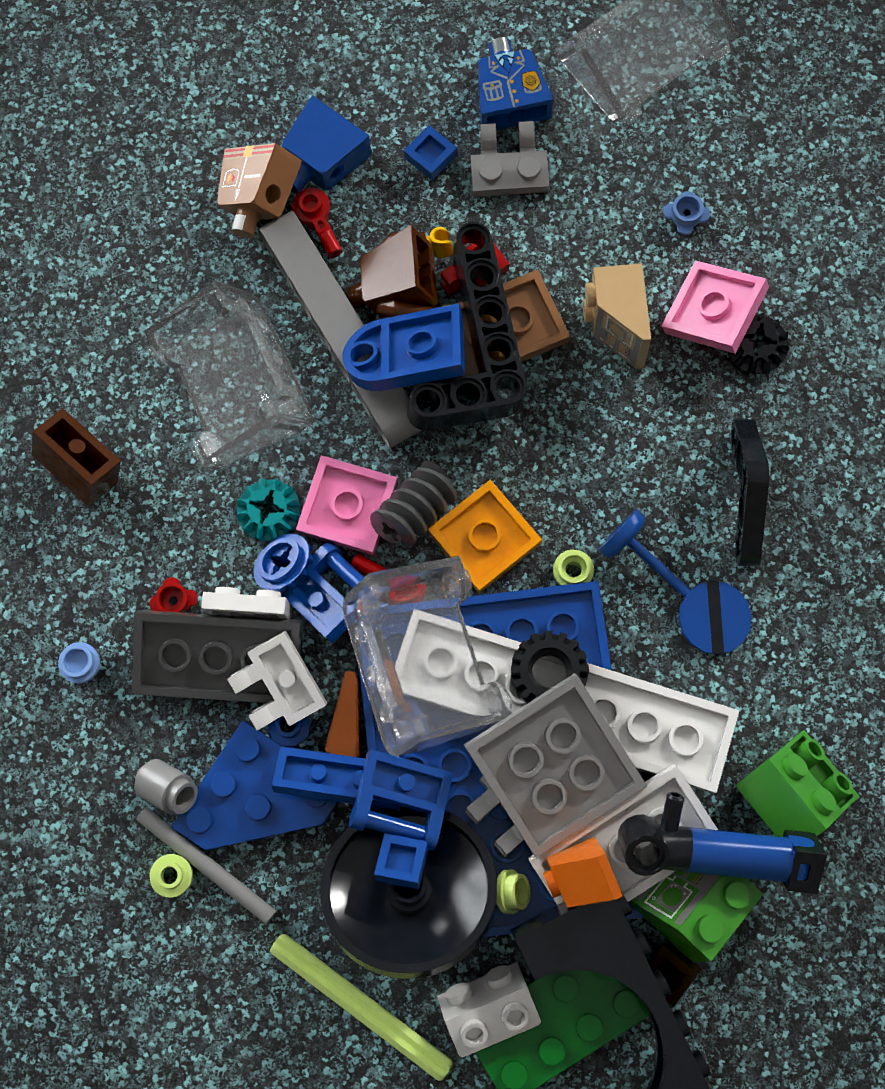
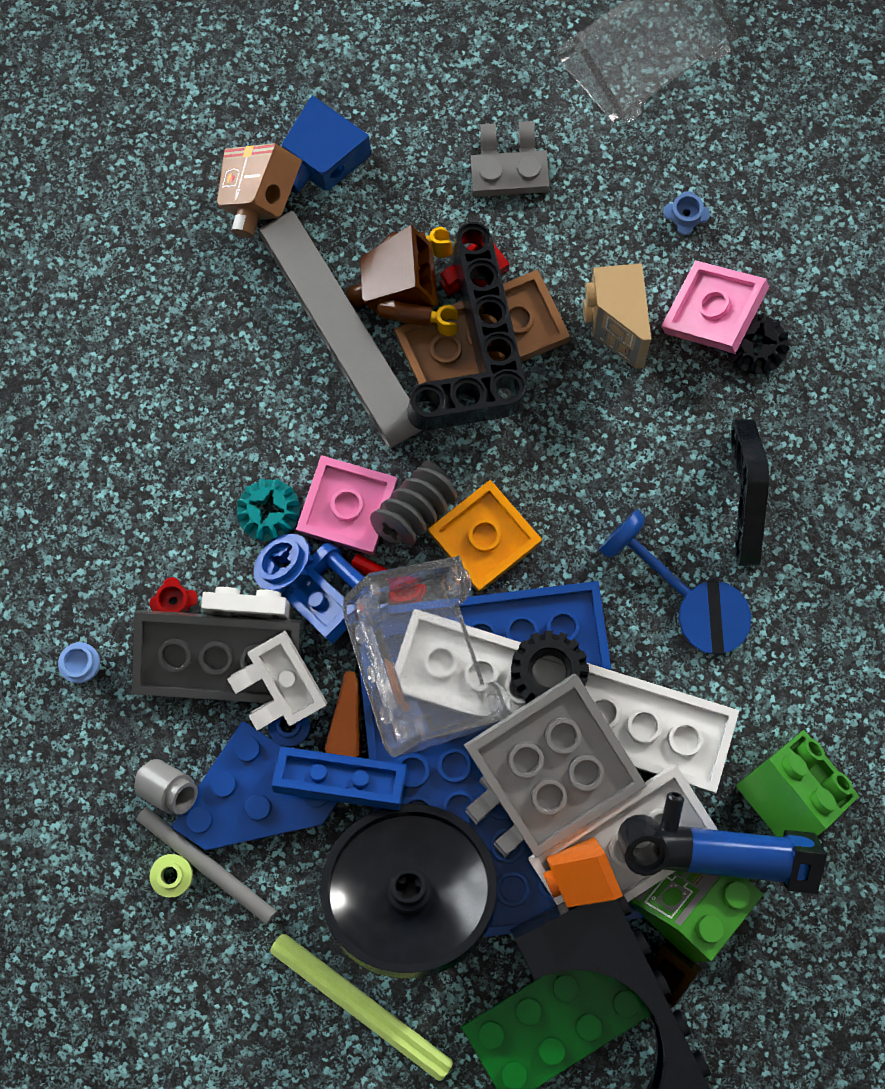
reddish brown brick [31,408,121,507] -> none
clear windscreen [144,280,314,470] -> none
red plate [292,188,343,259] -> none
blue plate [343,303,465,391] -> none
blue plate [349,749,453,851] -> none
blue plate [374,833,428,889] -> none
blue plate [403,125,458,181] -> none
white bracket [437,962,541,1057] -> none
blue torso [478,37,553,130] -> none
yellowish green plate [496,869,530,914] -> none
yellowish green plate [553,550,594,586] -> none

